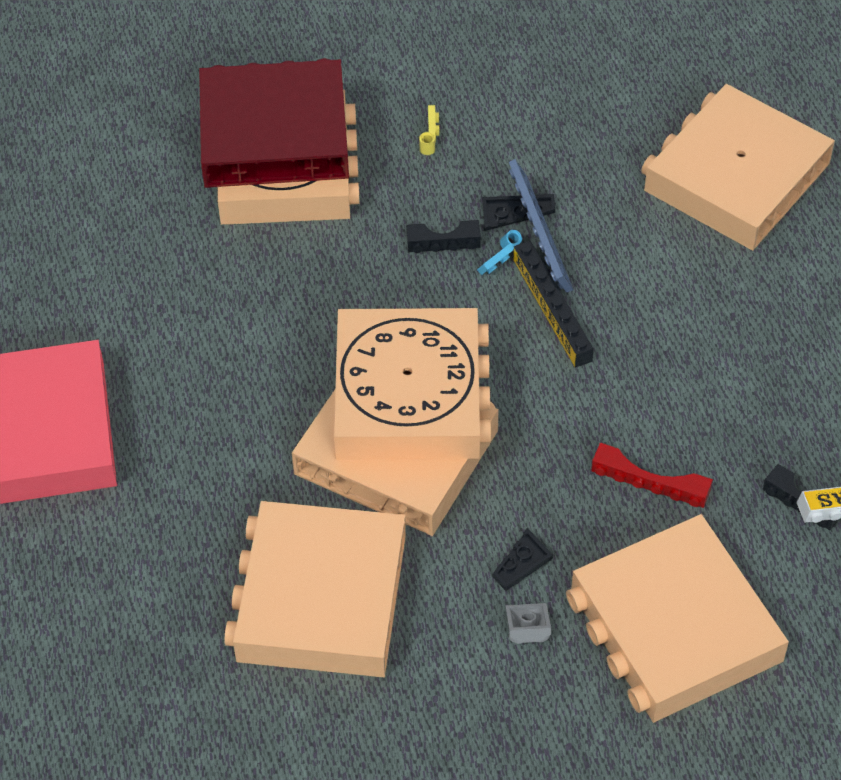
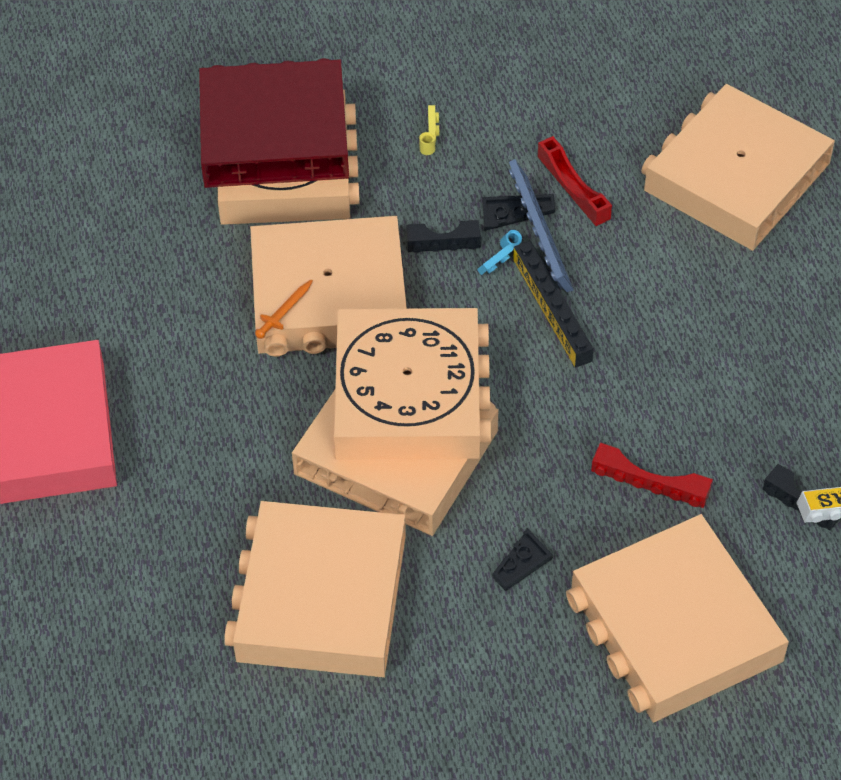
light grey slope [505,603,551,644] -> none
none -> light nougat brick [250,216,407,357]
none -> orange sword [255,280,313,339]
none -> red arch [538,136,612,226]

